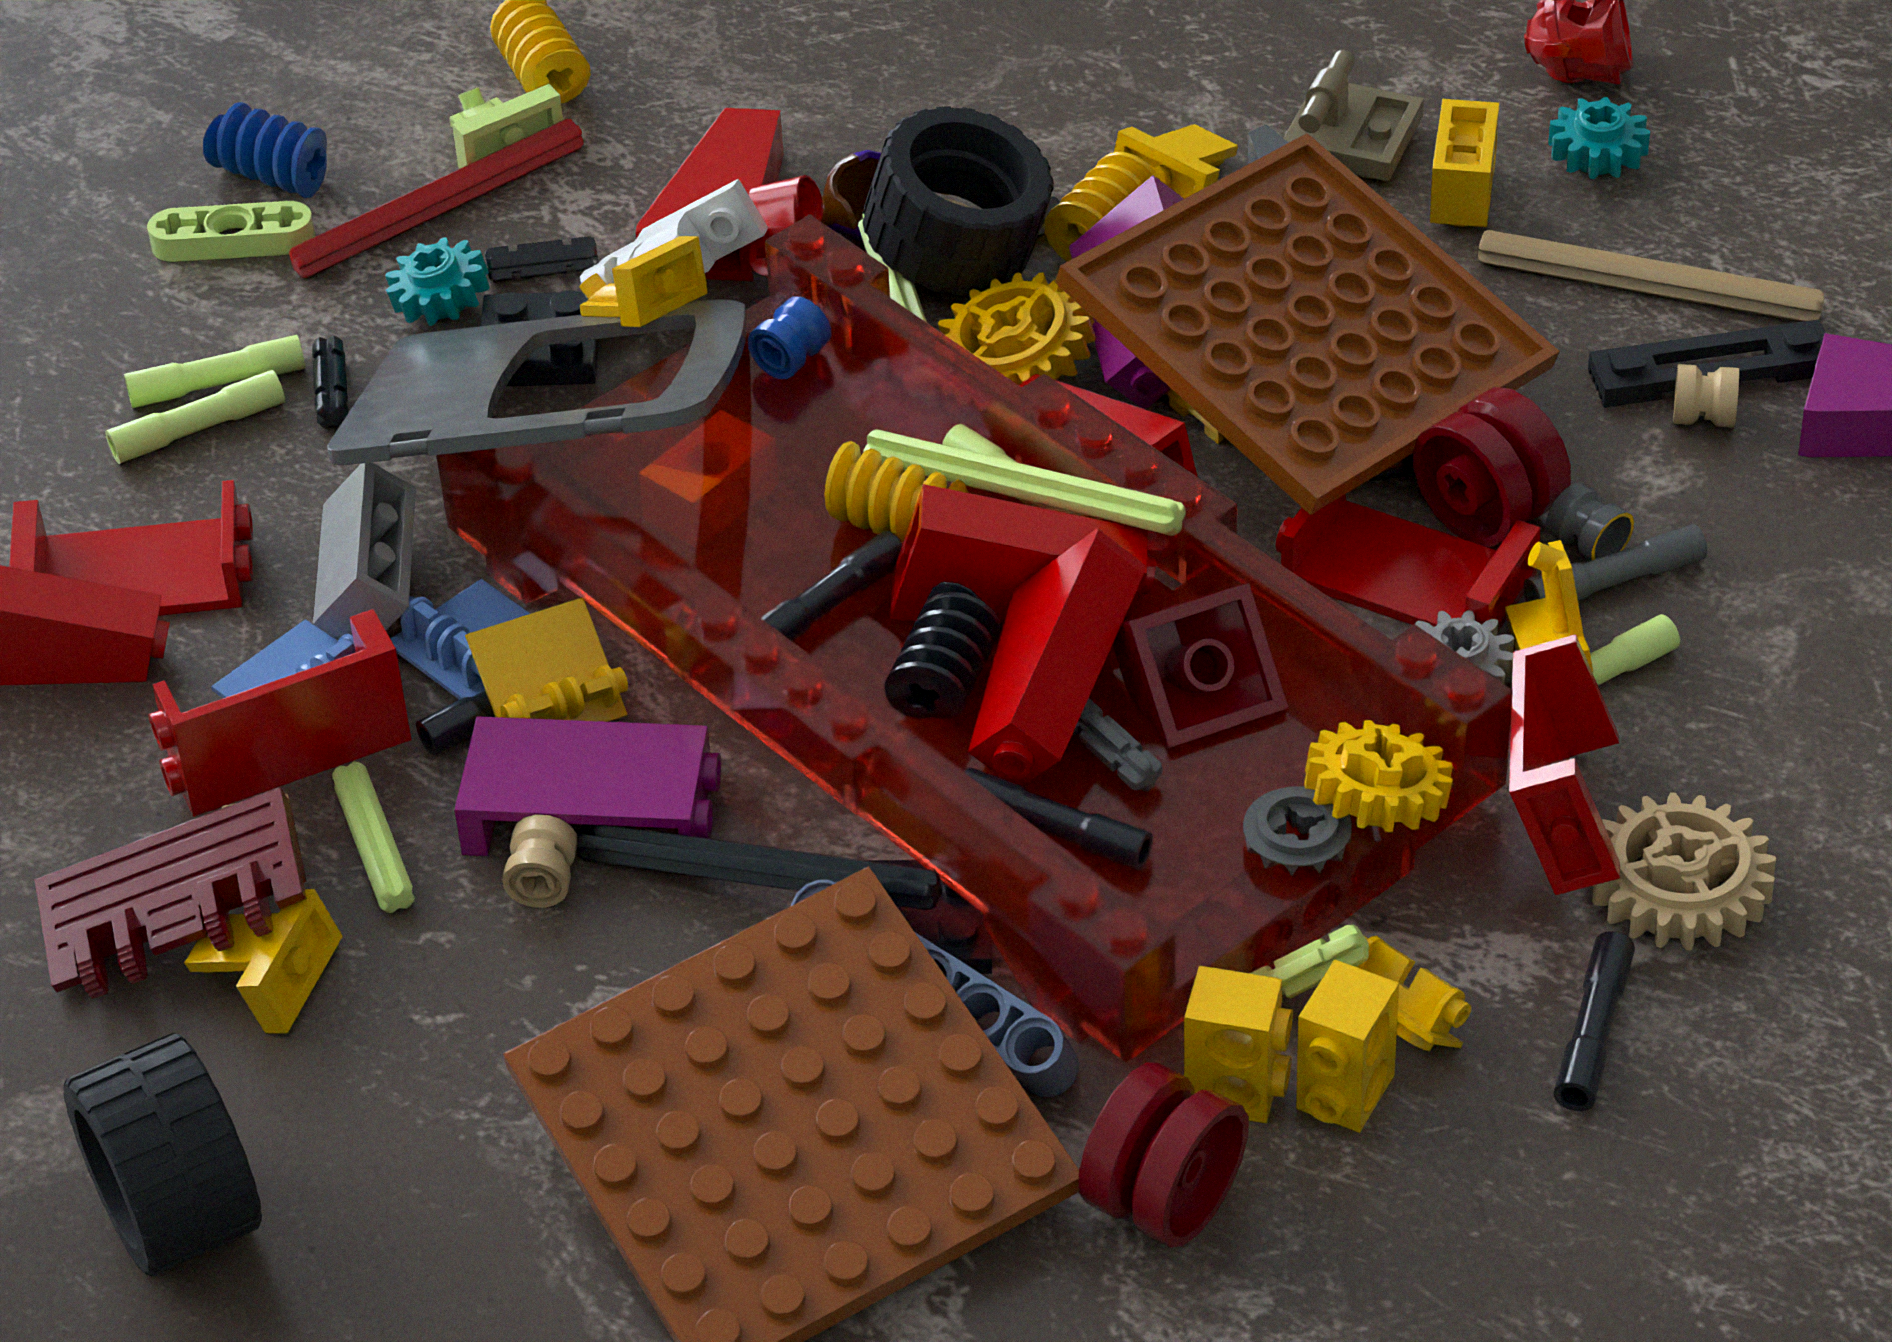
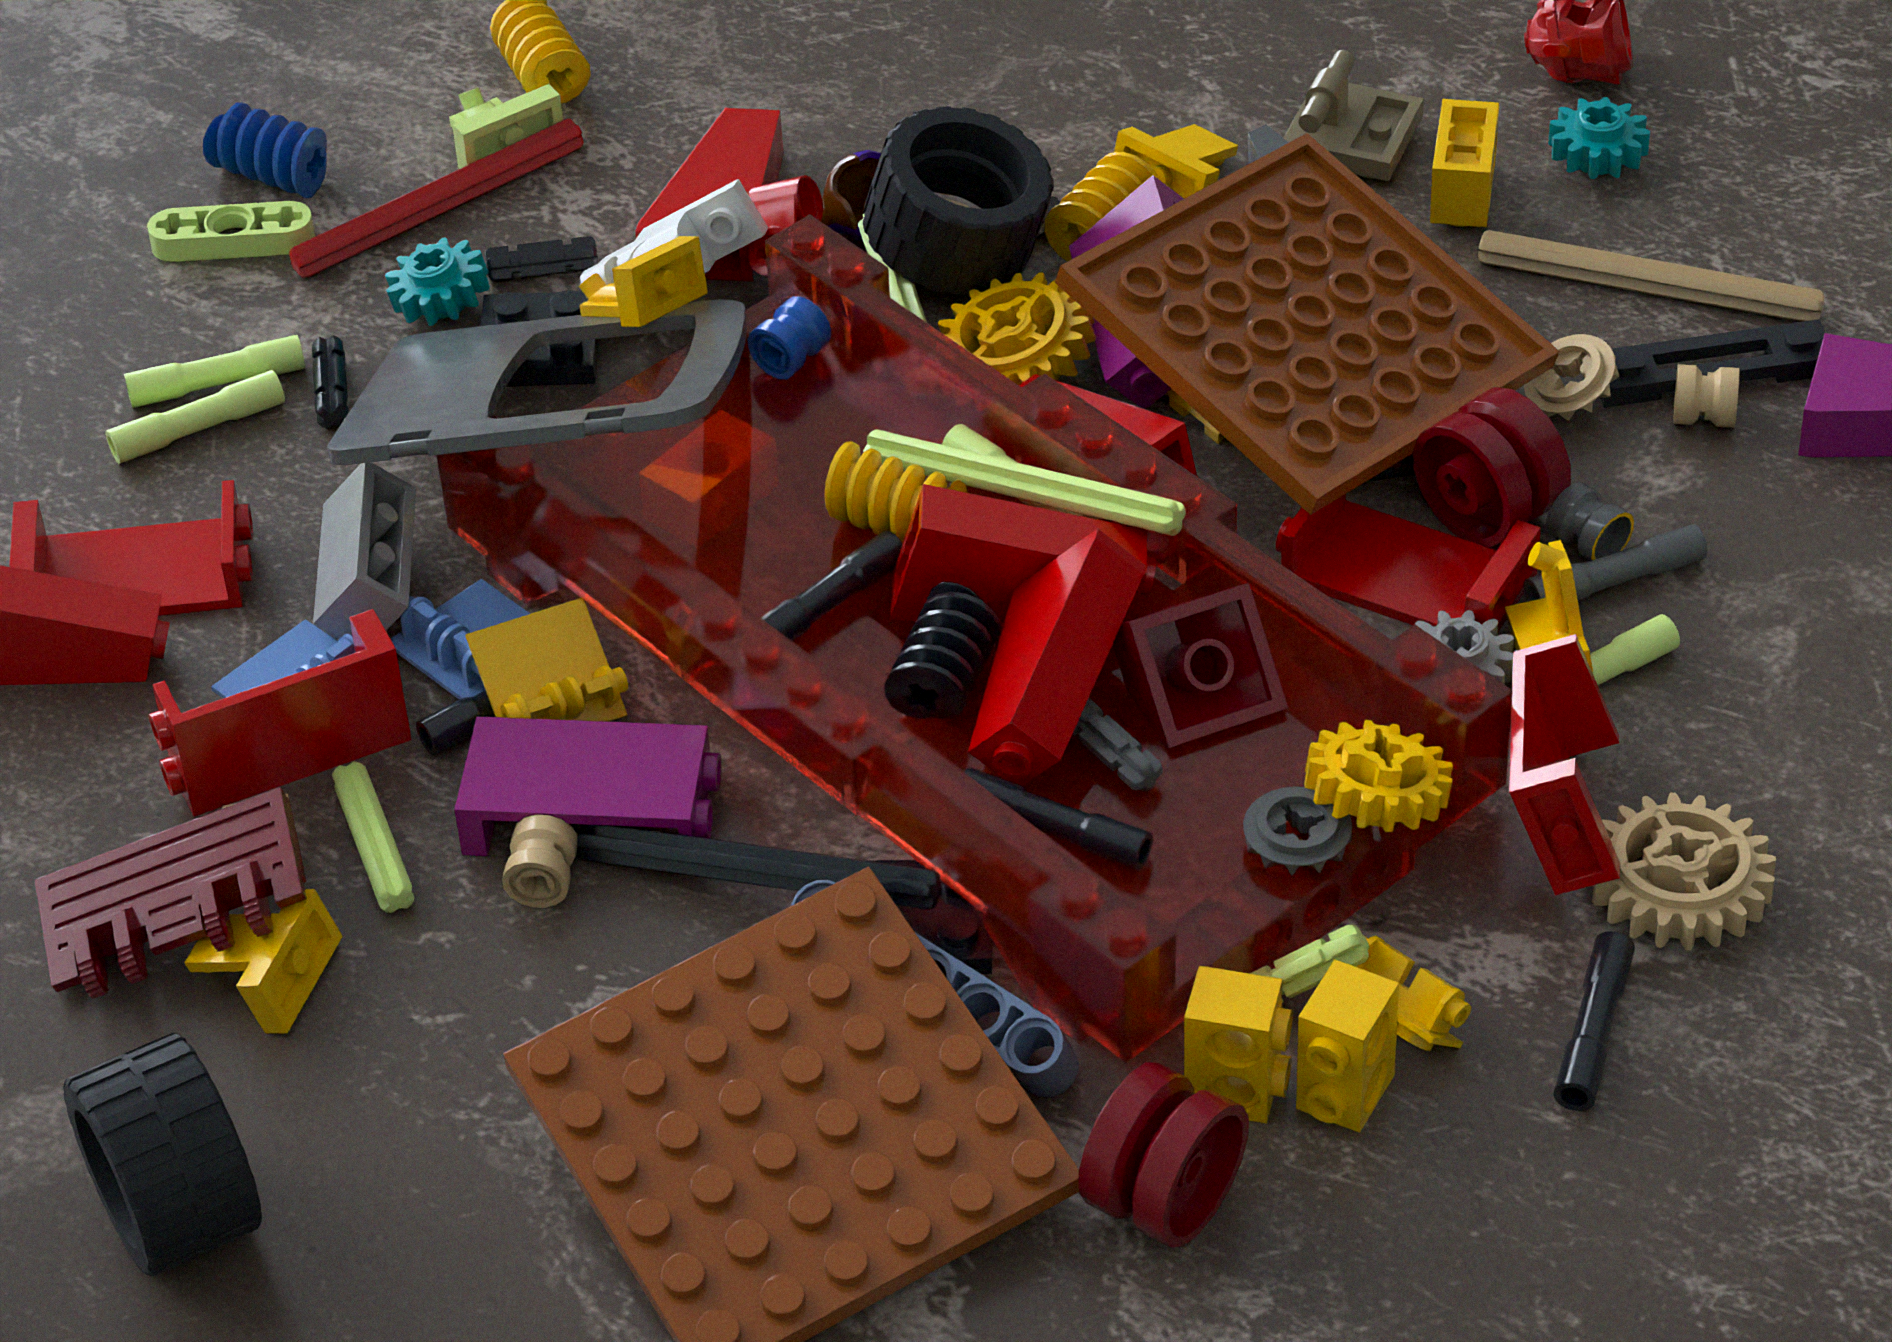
none -> tan gear [1524,334,1620,421]

